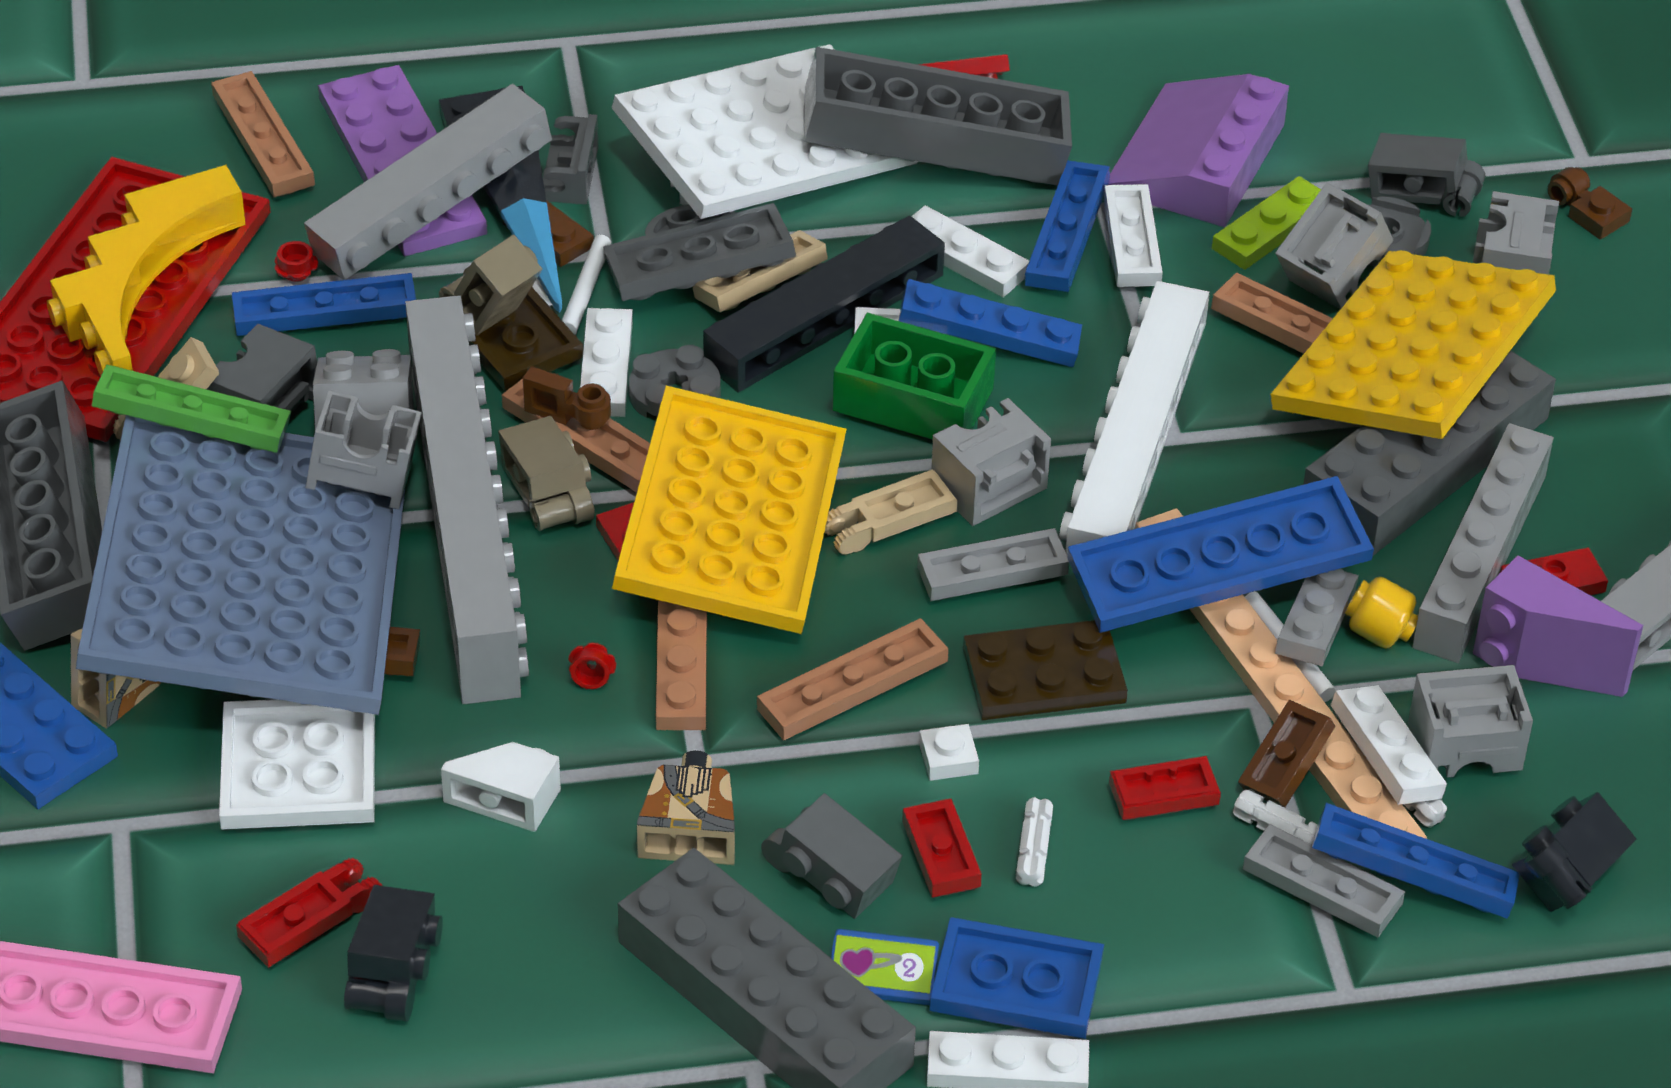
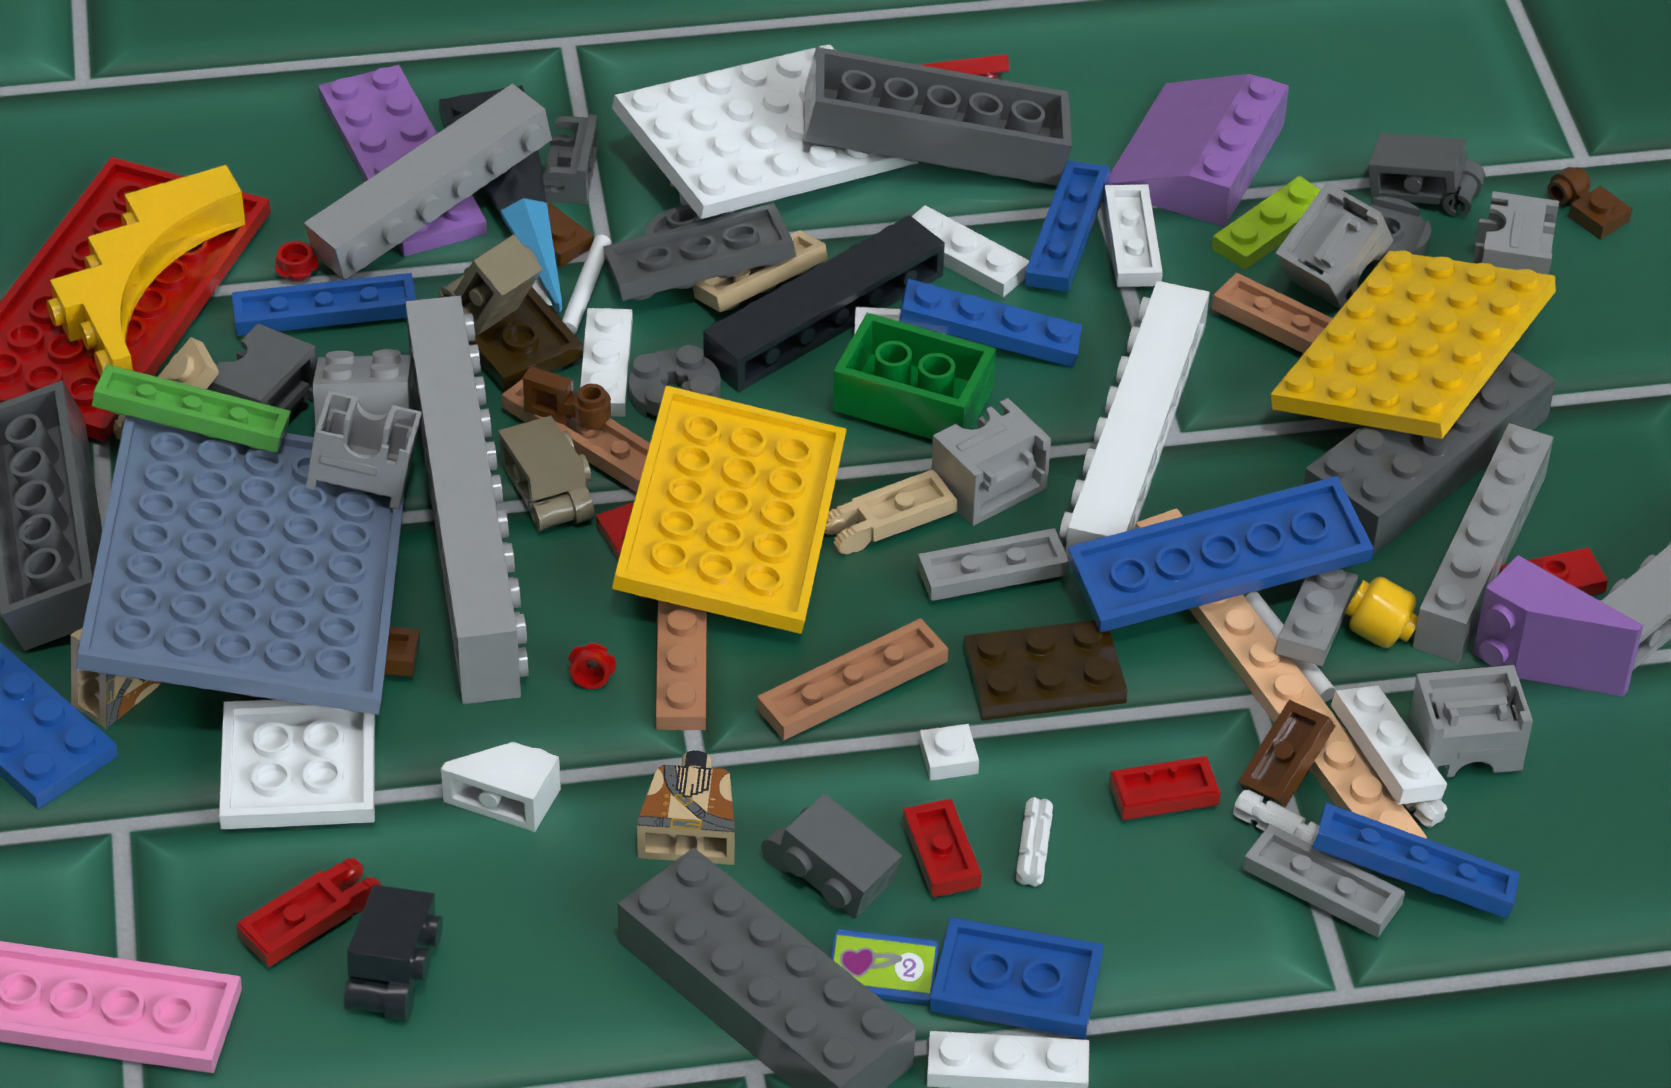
nougat plate [211,71,315,197] -> none
black hinge [1512,792,1637,912] -> none

